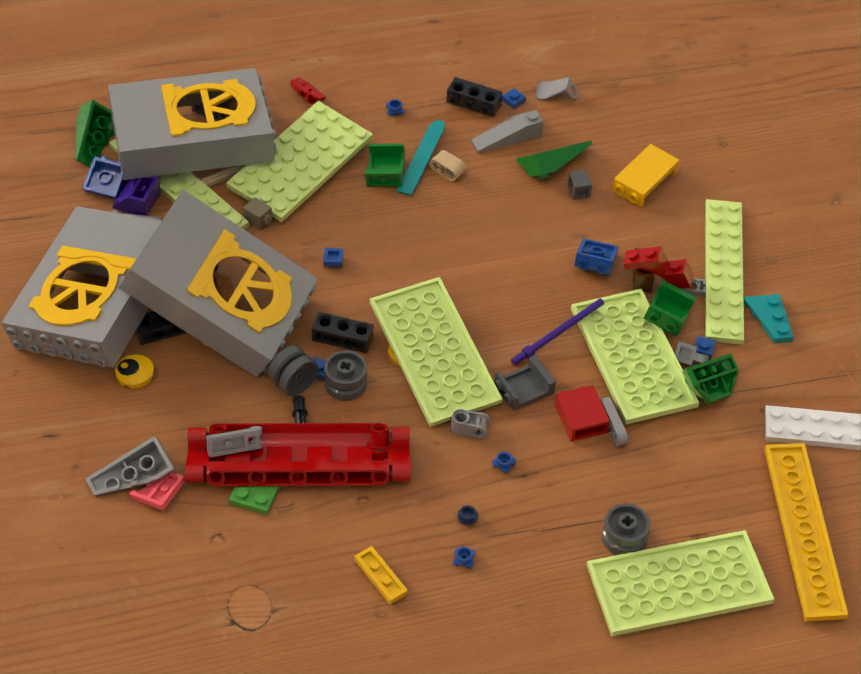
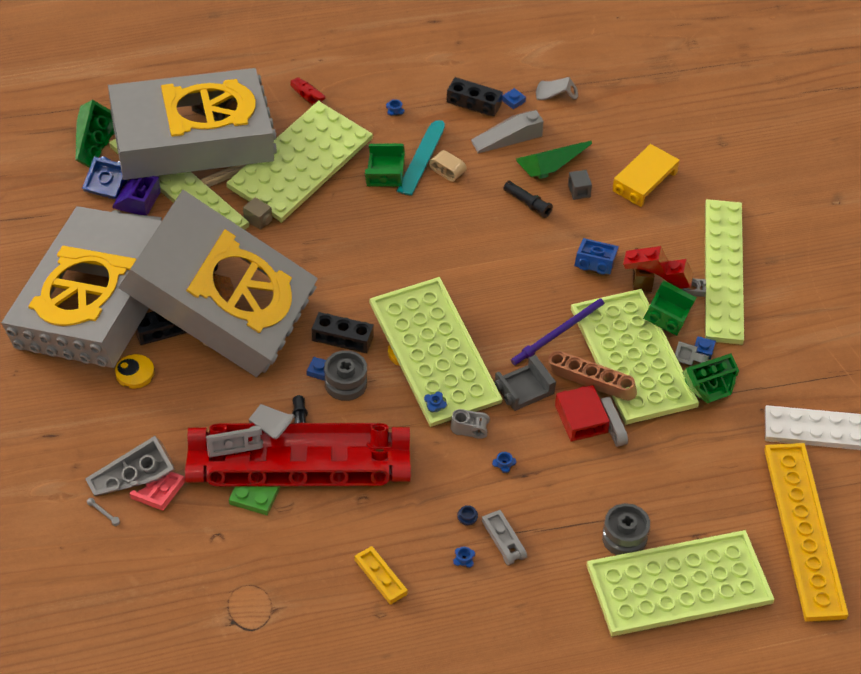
dark grey wheel [268,345,318,396] -> none
blue plate [323,248,343,267] -> none
teal wing [743,294,794,343] -> none
none -> light grey hinge [87,498,120,526]
none -> light grey piece [249,404,295,439]
none -> blue plate [424,392,447,412]
none -> light grey plate [482,510,527,565]
none -> black pin [503,180,553,218]
none -> nougat beam [548,351,637,401]

